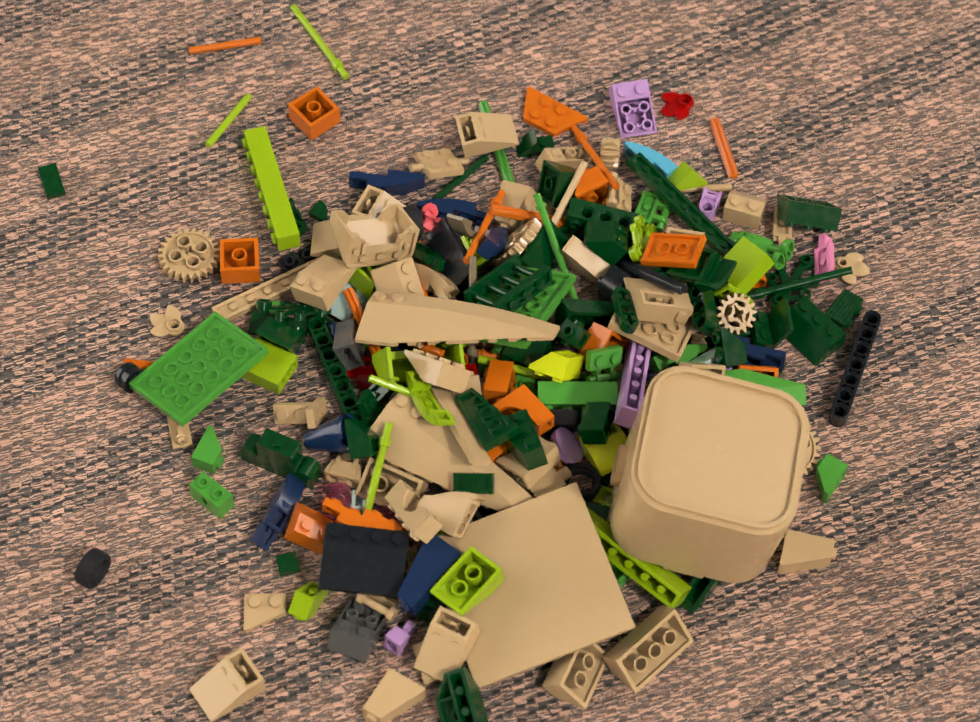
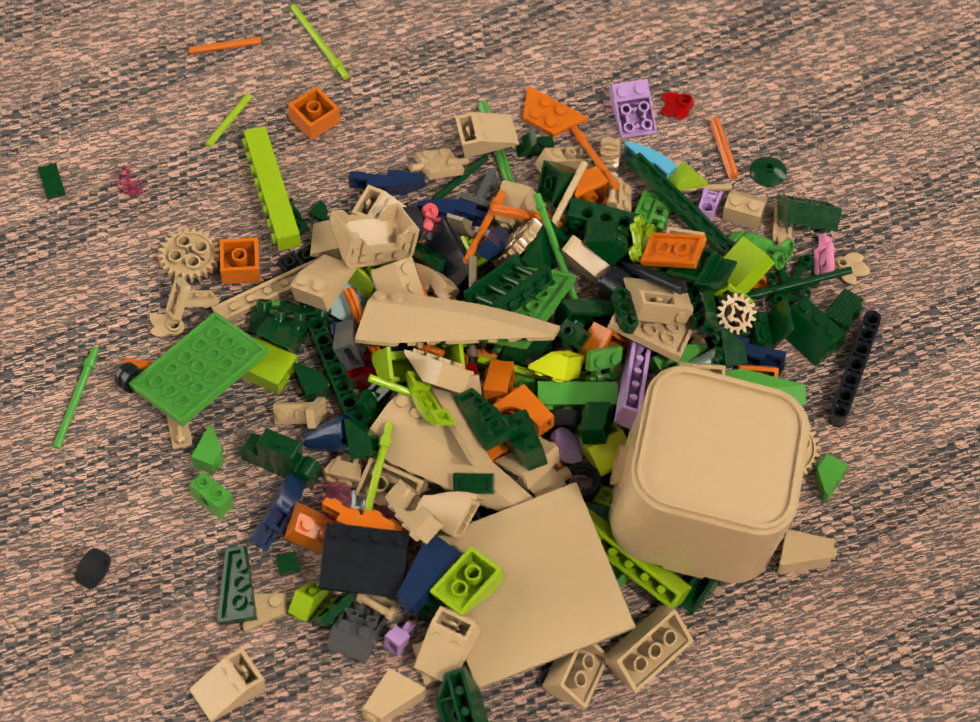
none -> bright green bar [53,346,99,449]
none -> clear pink bracket [119,166,143,196]
none -> tan bracket [165,277,220,320]
none -> dark green wing [217,545,258,626]
none -> dark green slope [293,363,332,402]
none -> dark green plate [309,592,355,627]
none -> dark grey bracket [459,168,498,219]
none -> dark green dish [750,157,787,187]

